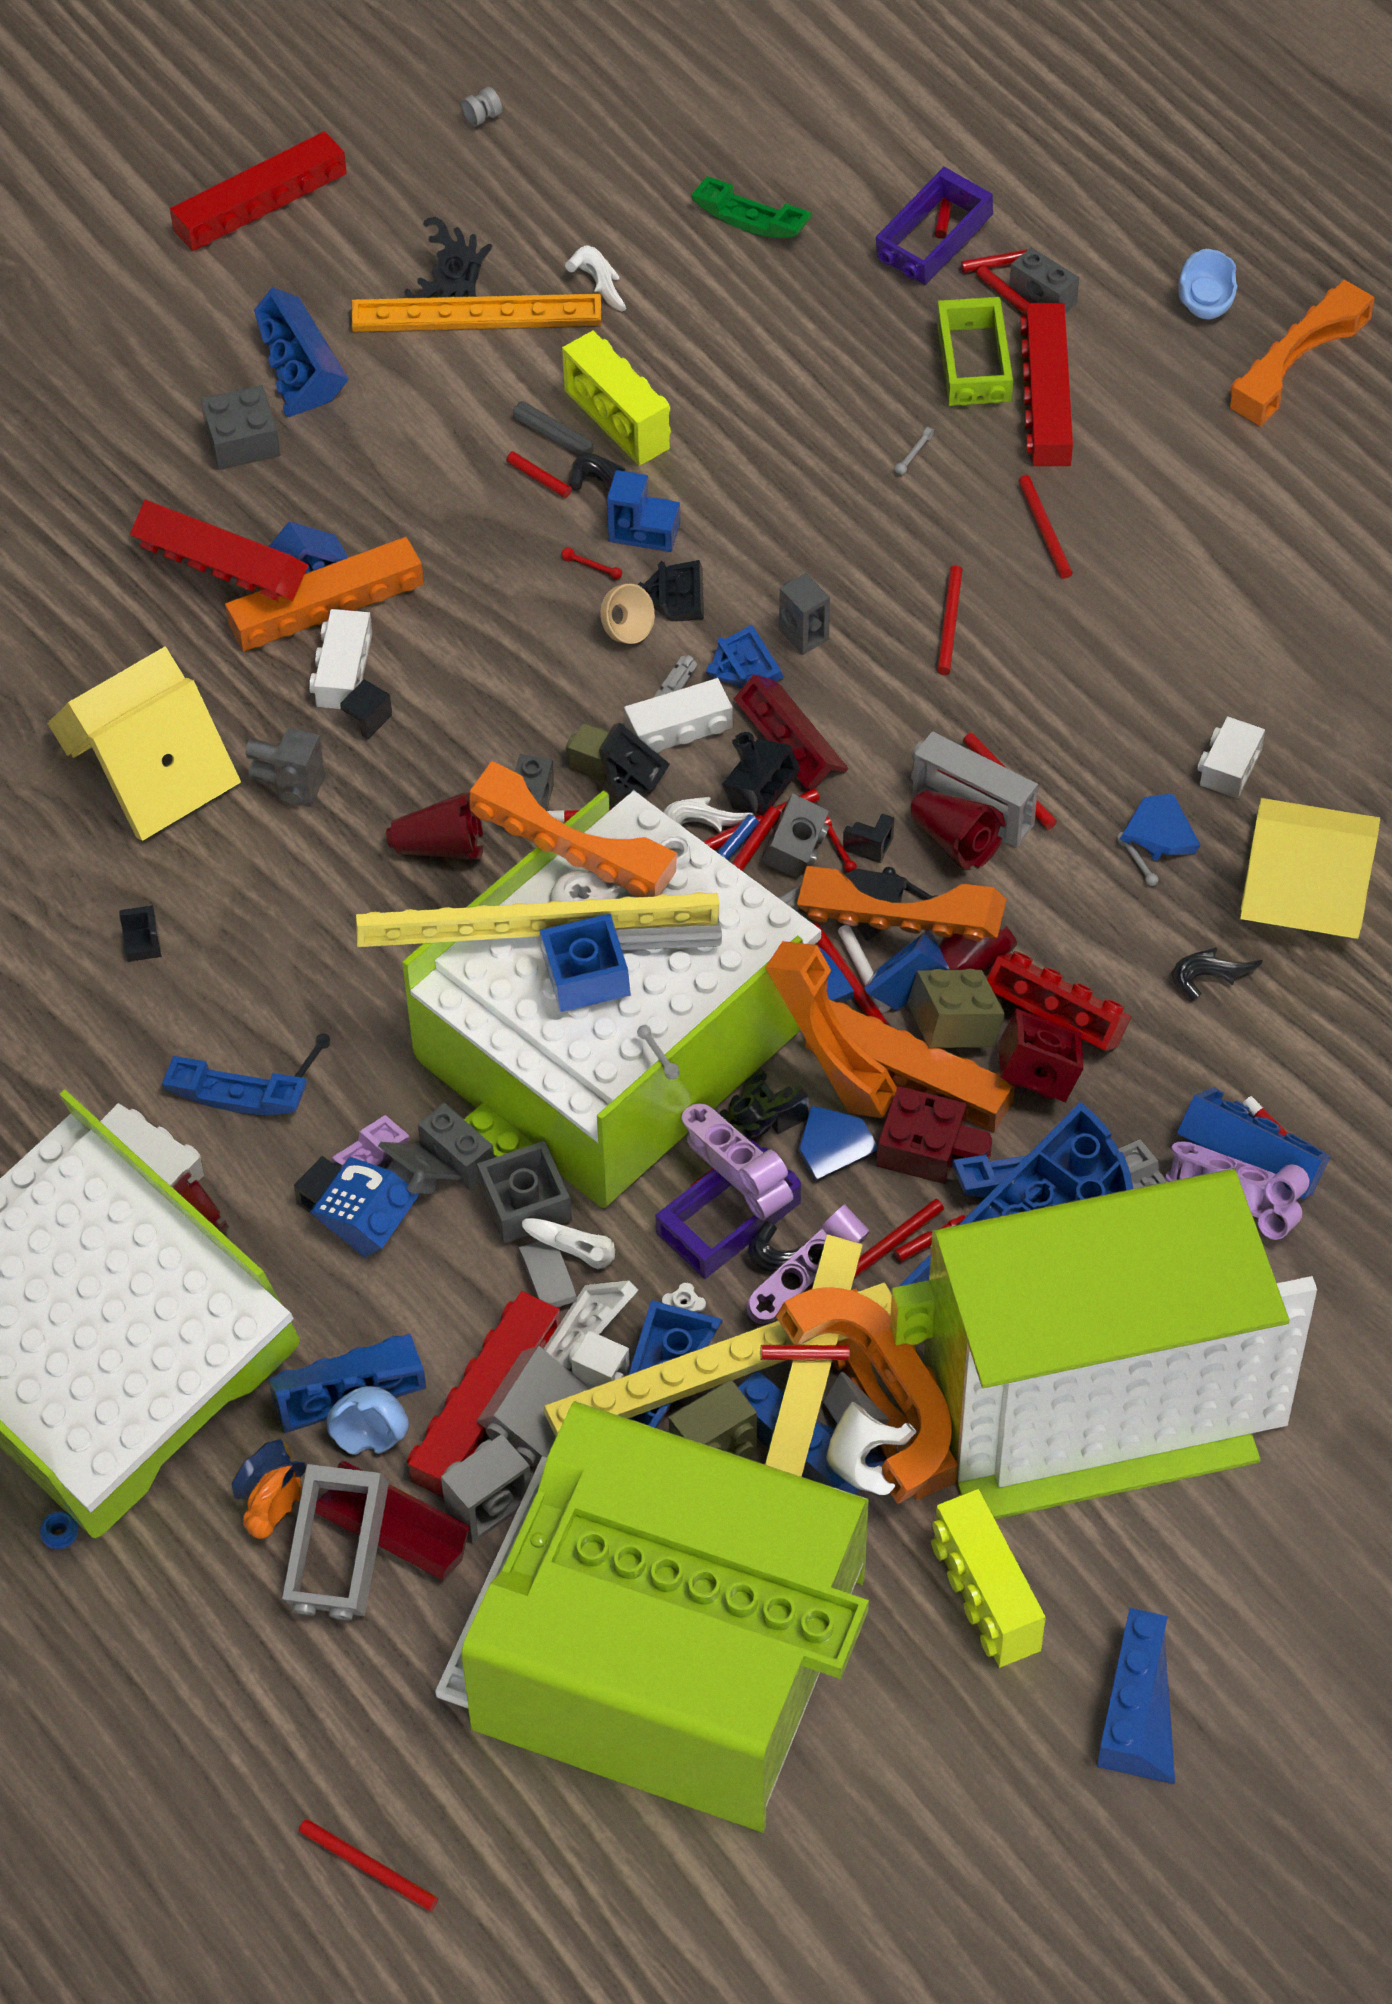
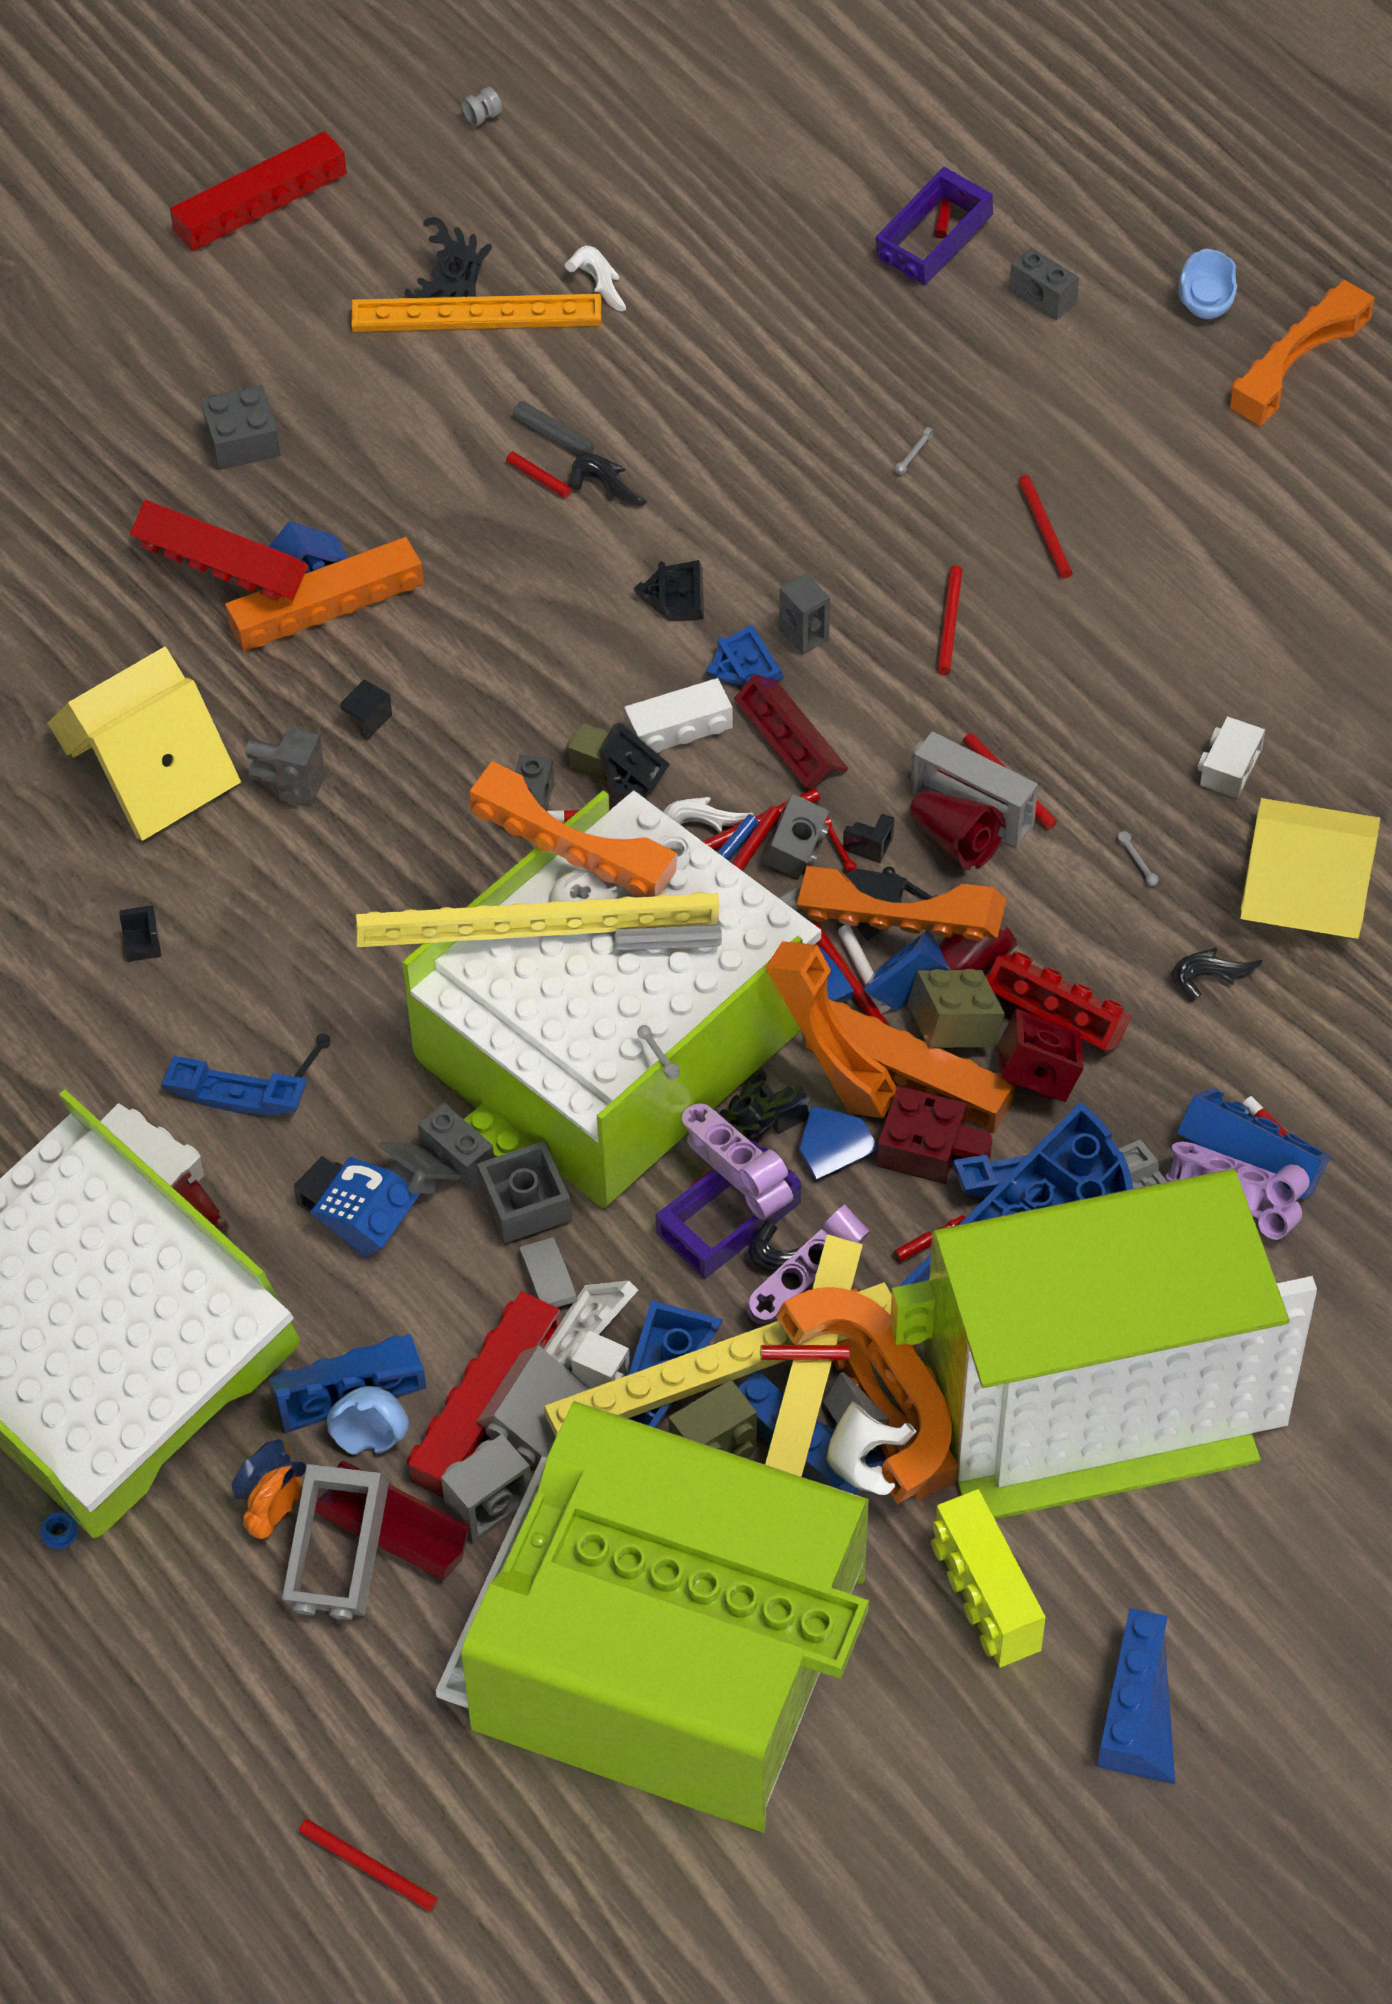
blue wedge [254,287,349,417] -> none
white brick [310,609,372,709] -> none
lavender slope [331,1115,410,1167] -> none
dark red cone [386,792,484,860] -> none
white piece [522,1218,615,1270] -> none
blue brick [540,914,631,1012] -> none
neon yellow brick [562,330,671,466] -> none
red hinge [562,548,623,580] -> none
tan piece [600,584,655,644] -> none
blue brick [607,470,680,552] -> none
light grey axle [653,655,697,698] -> none
white plate [662,1283,706,1312] -> none
green slope [691,176,812,238] -> none
black brick [722,732,800,815] -> none
red bar [854,1199,944,1279] -> none
lime window [937,297,1013,406] -> none
red piece [961,249,1028,273] -> none
red piece [976,266,1029,316] -> none
red brick [1020,303,1073,466] -> none
blue slope [1120,794,1201,861] -> none

